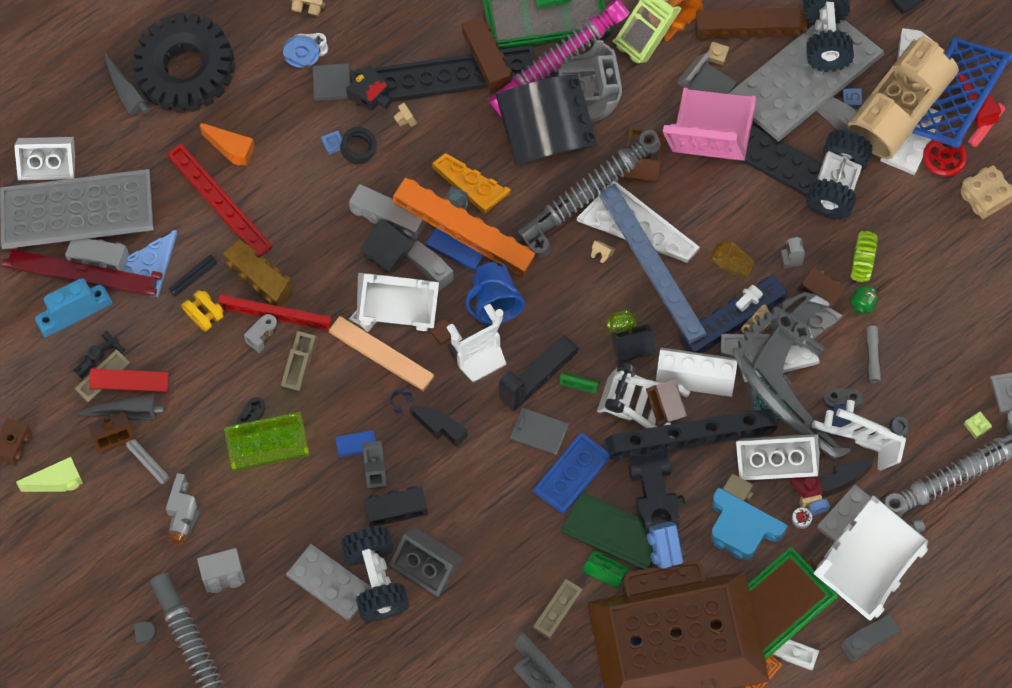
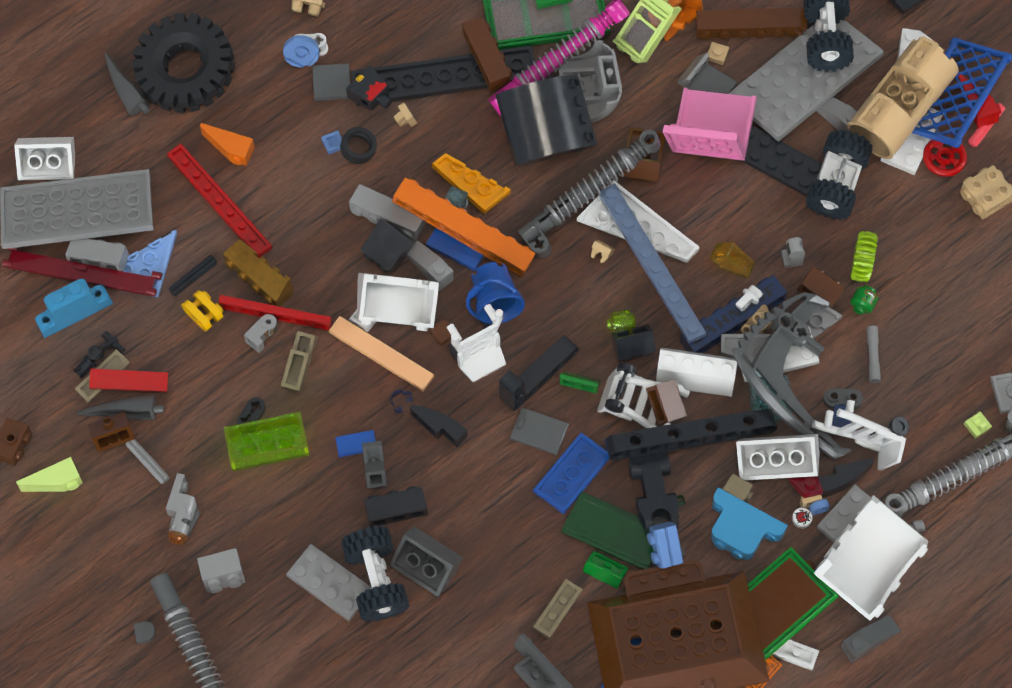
medium blue tile [842,89,862,108] -> none

